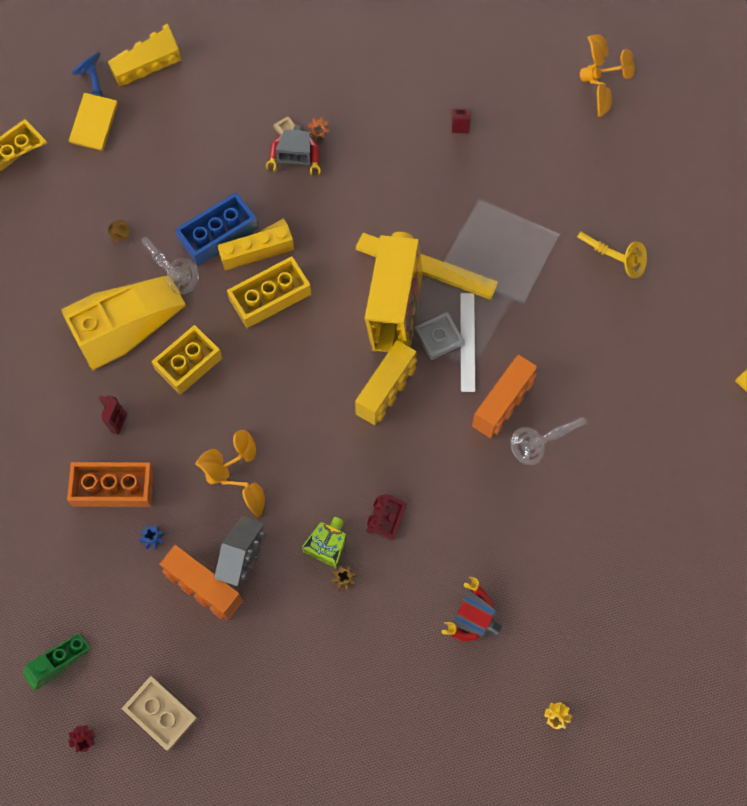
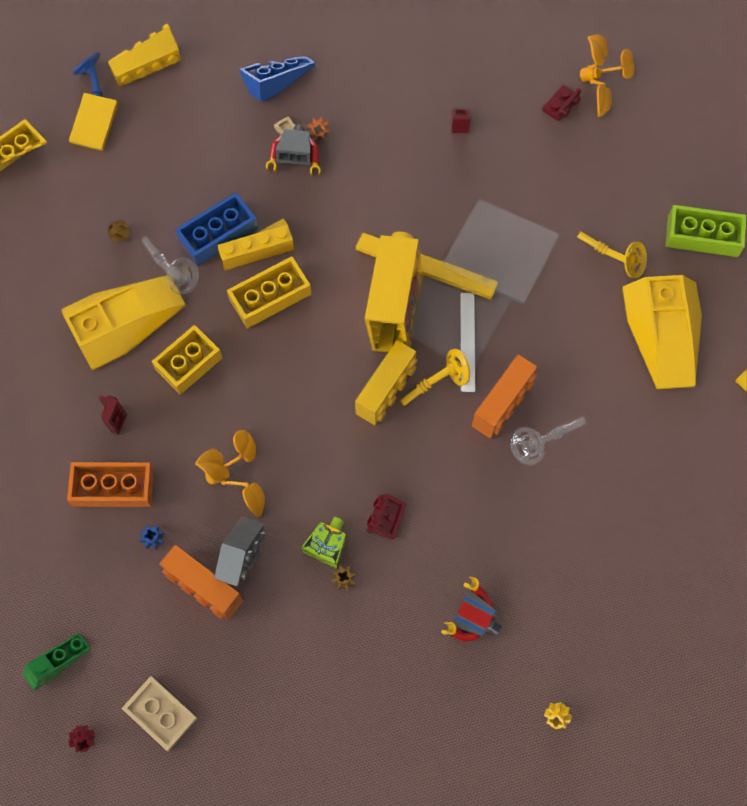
light grey tile [414,312,465,360] -> none
none -> blue wedge [239,56,315,101]
none -> yellow dish [400,349,470,406]
none -> dark red bracket [542,84,581,122]
none -> yellow wedge [622,275,702,389]
none -> lime brick [665,205,746,257]

